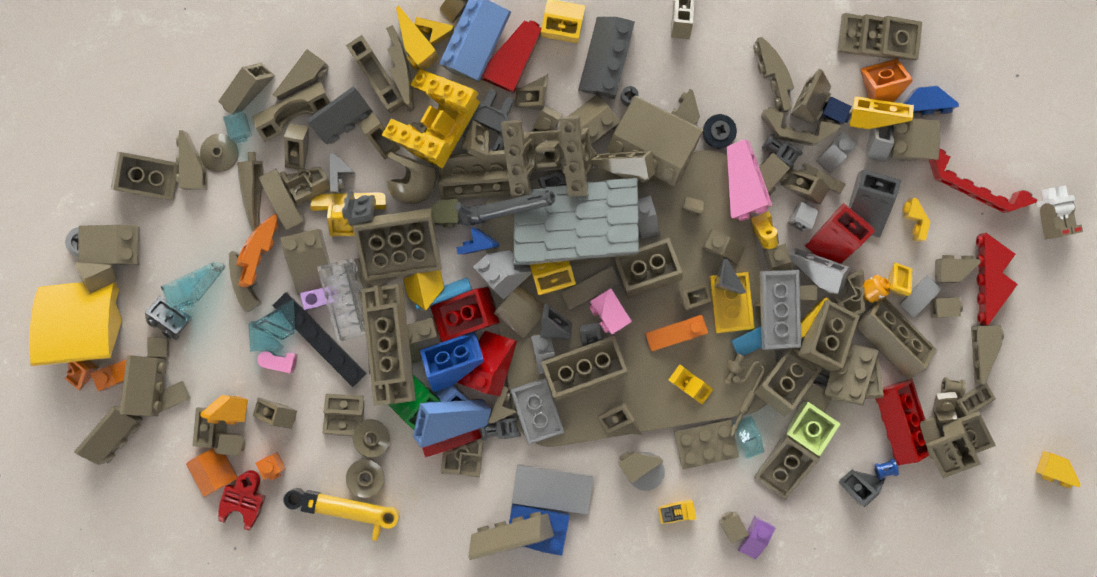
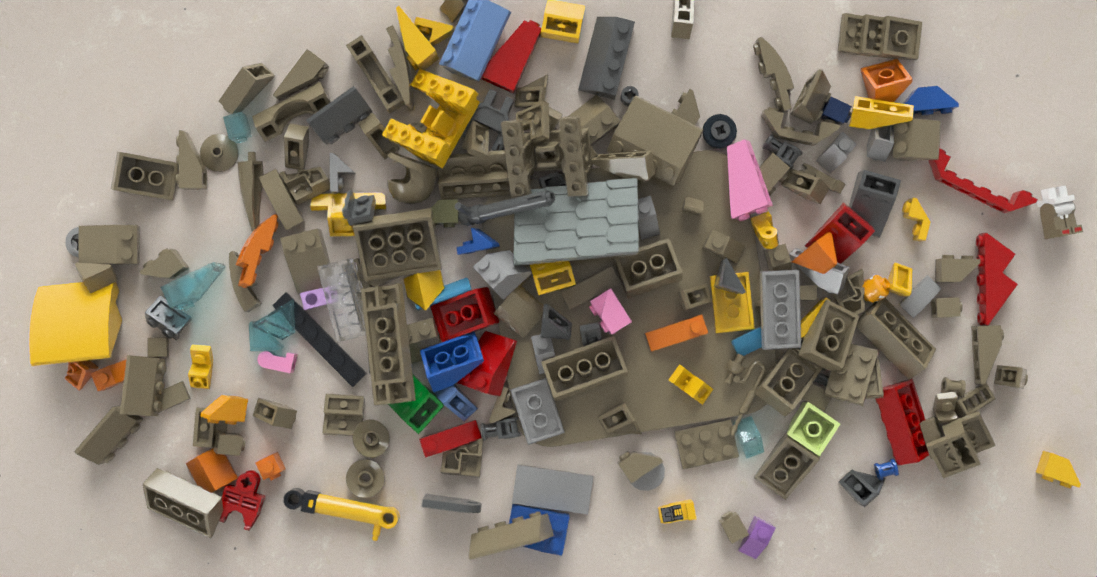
medium blue slope [413,399,491,447] -> none
light grey slope [787,201,818,232] -> none
none -> dark tan slope [139,248,189,279]
none -> dark tan slope [142,468,223,538]
none -> yellow slope [188,344,213,389]
none -> dark grey tile [422,494,482,513]
none -> dark tan tile [516,101,549,144]
none -> orange slope [791,232,837,274]
none -> dark tan slope [994,365,1028,389]

